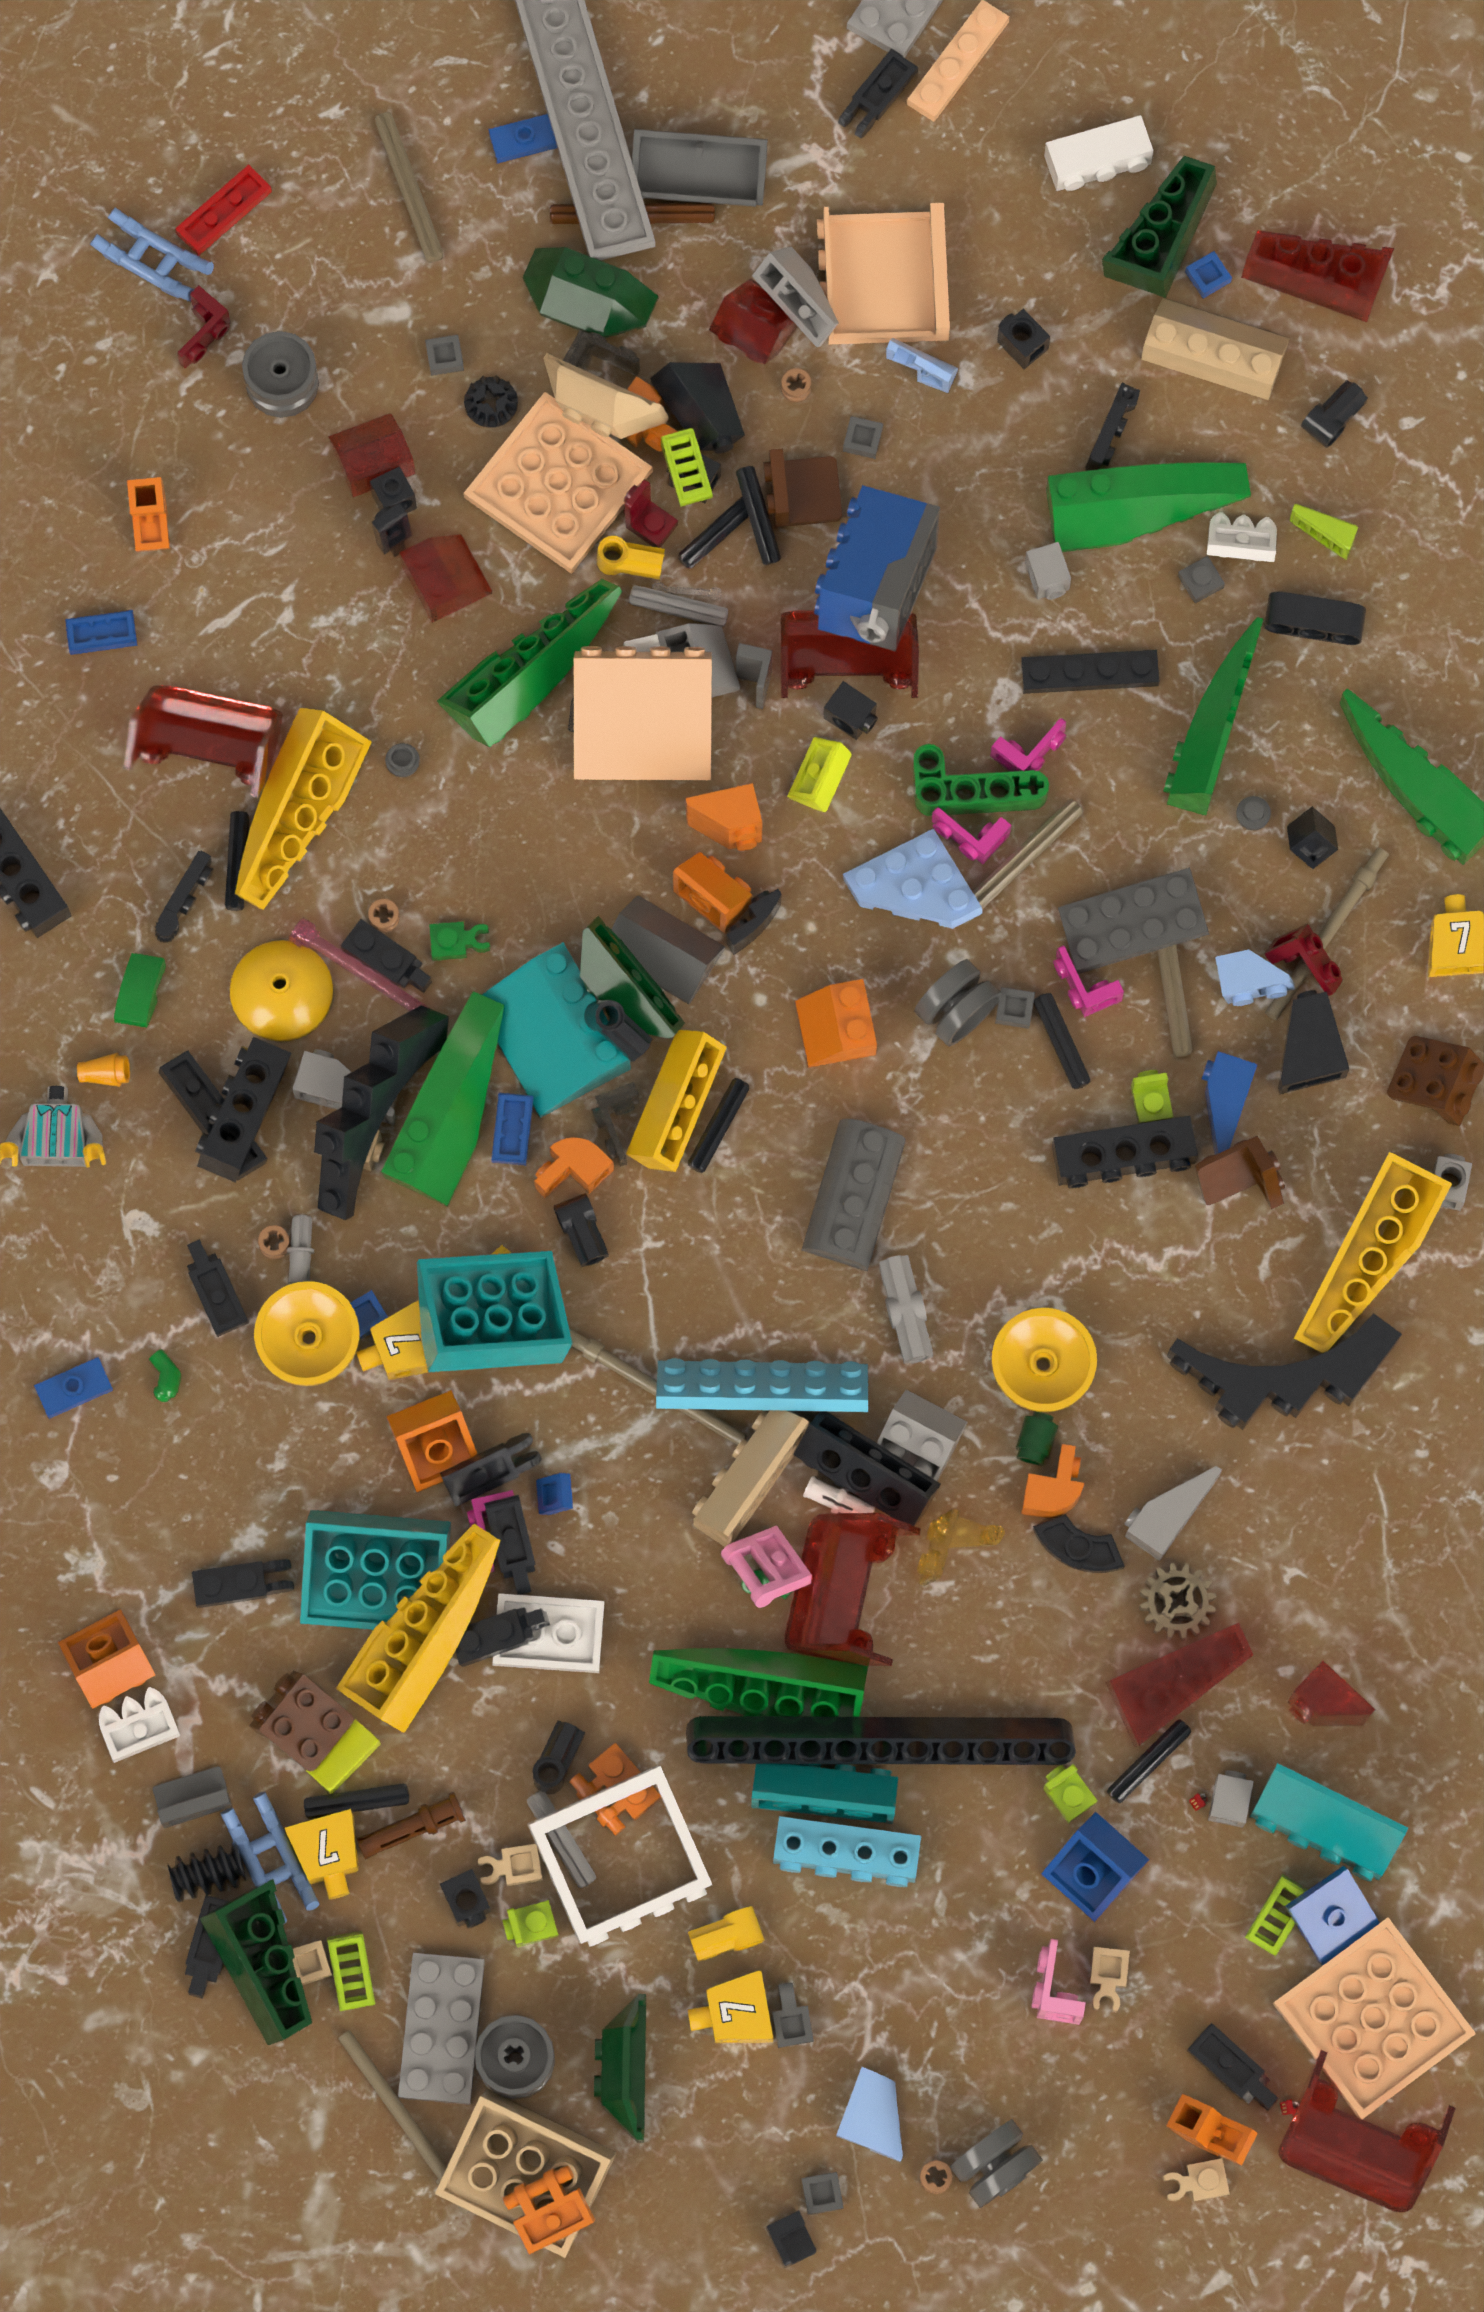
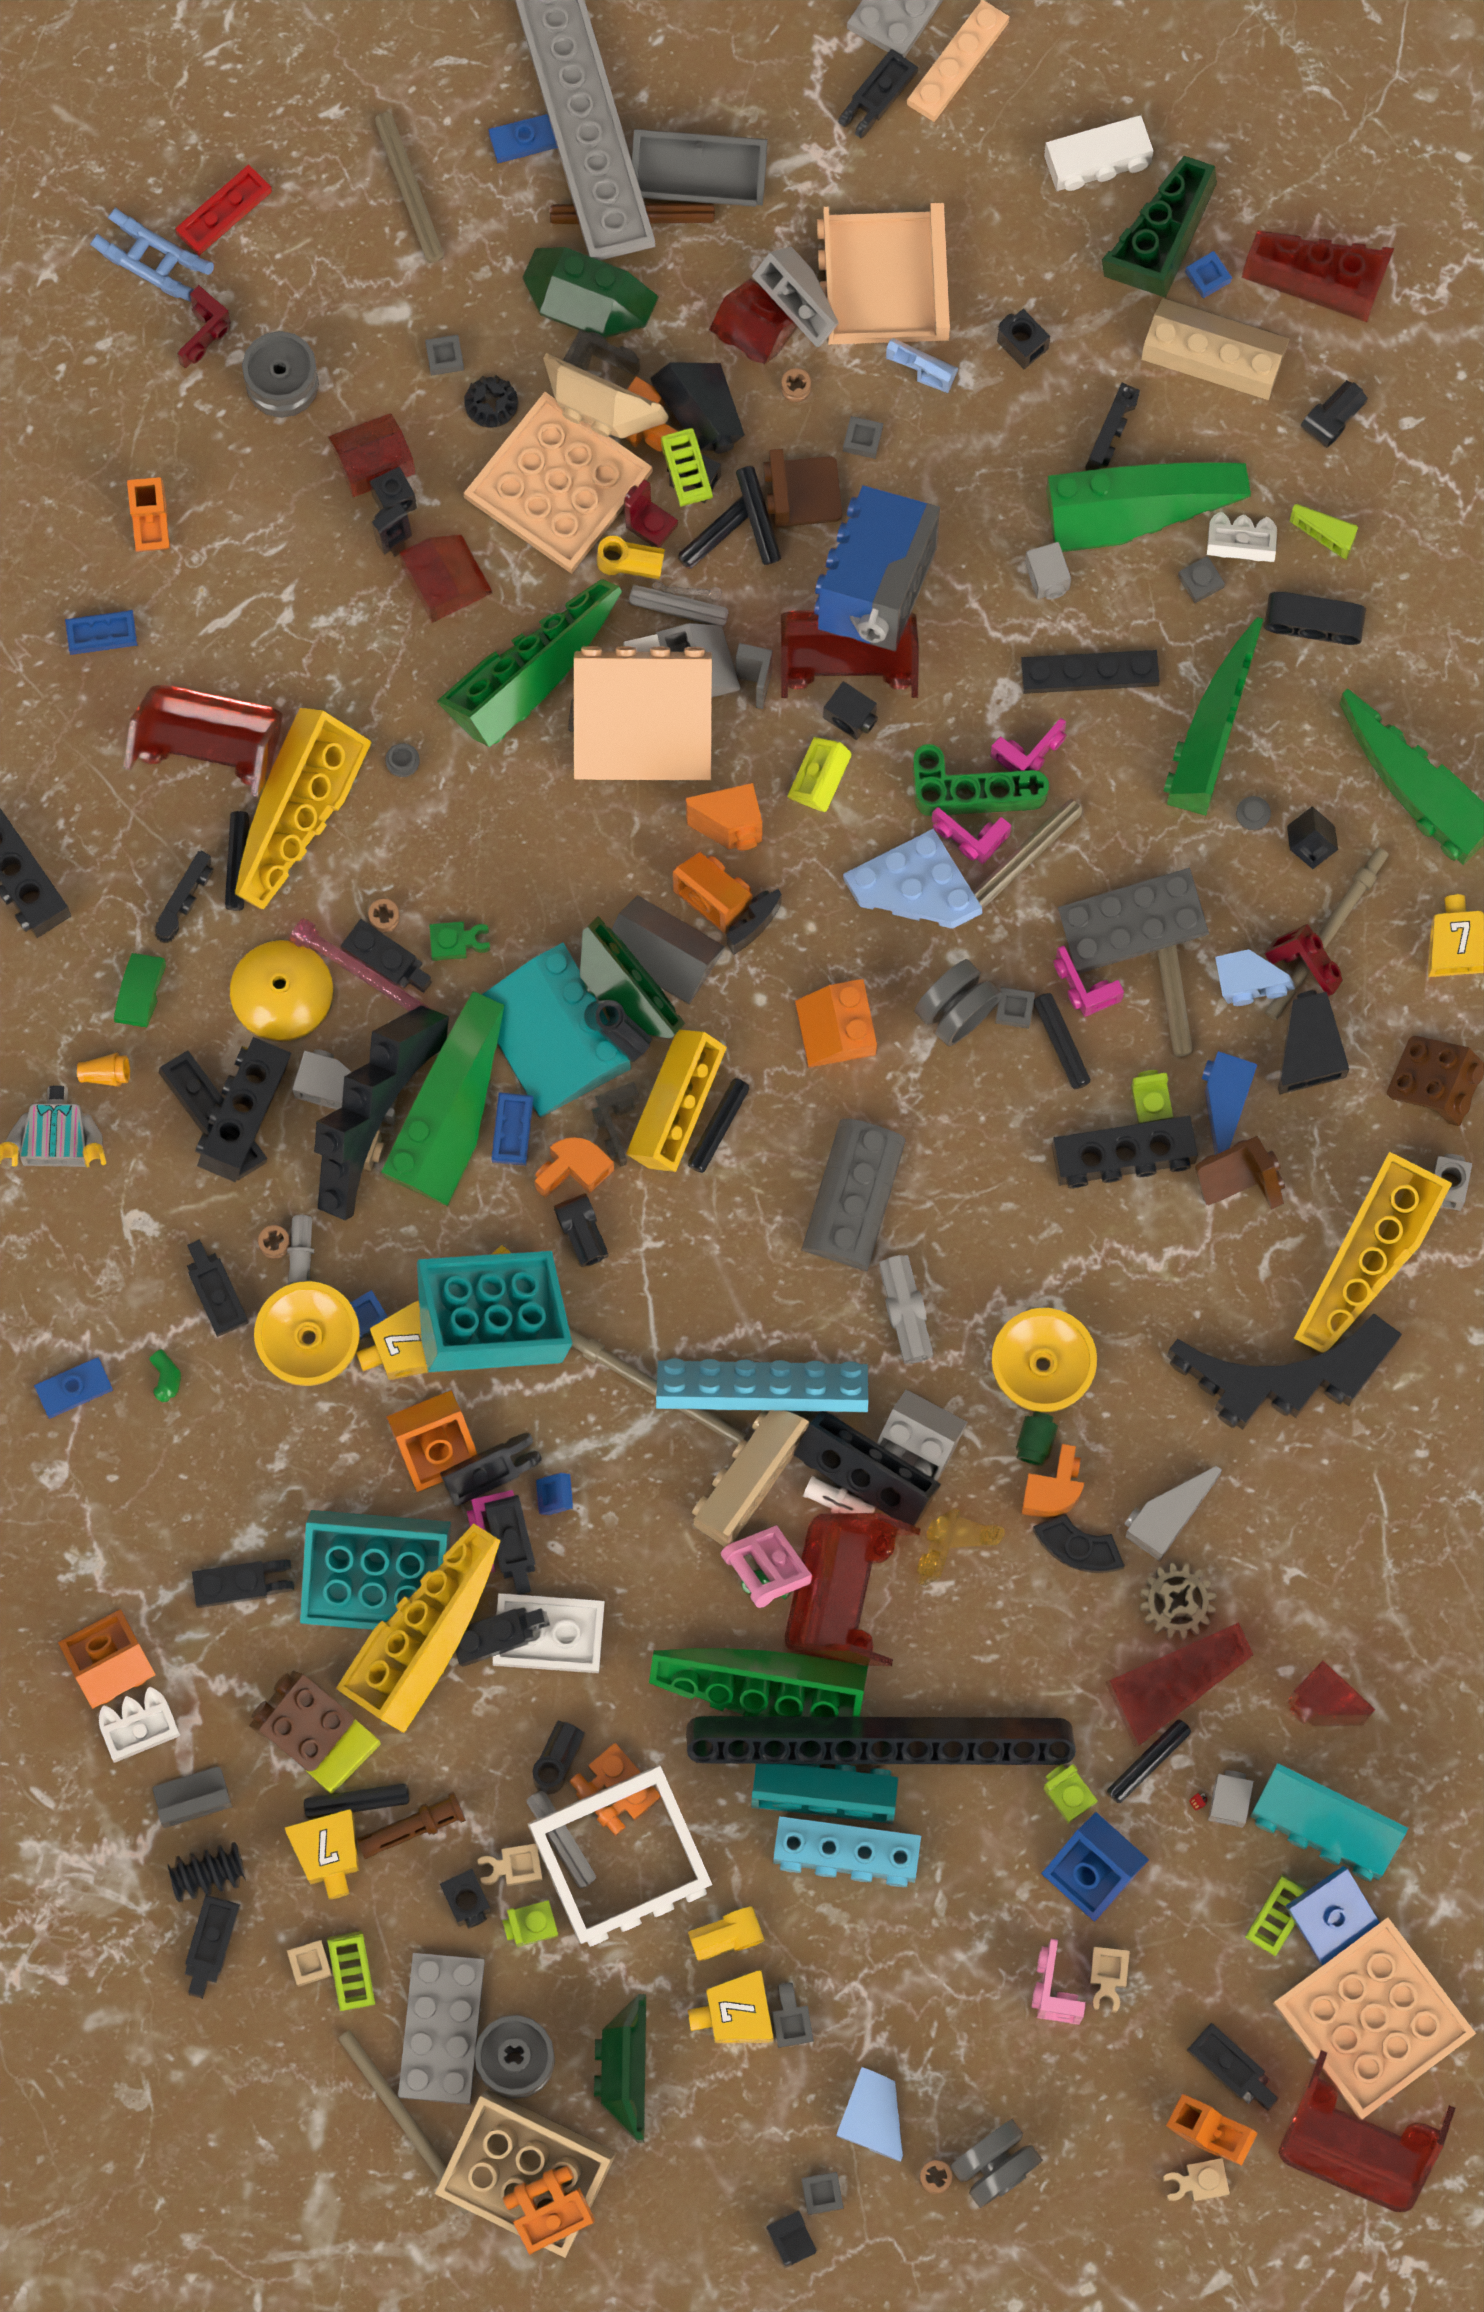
dark green wedge [200,1879,313,2045] -> none
medium blue piece [220,1791,319,1924] -> none
red piece [1280,2099,1298,2115] -> none

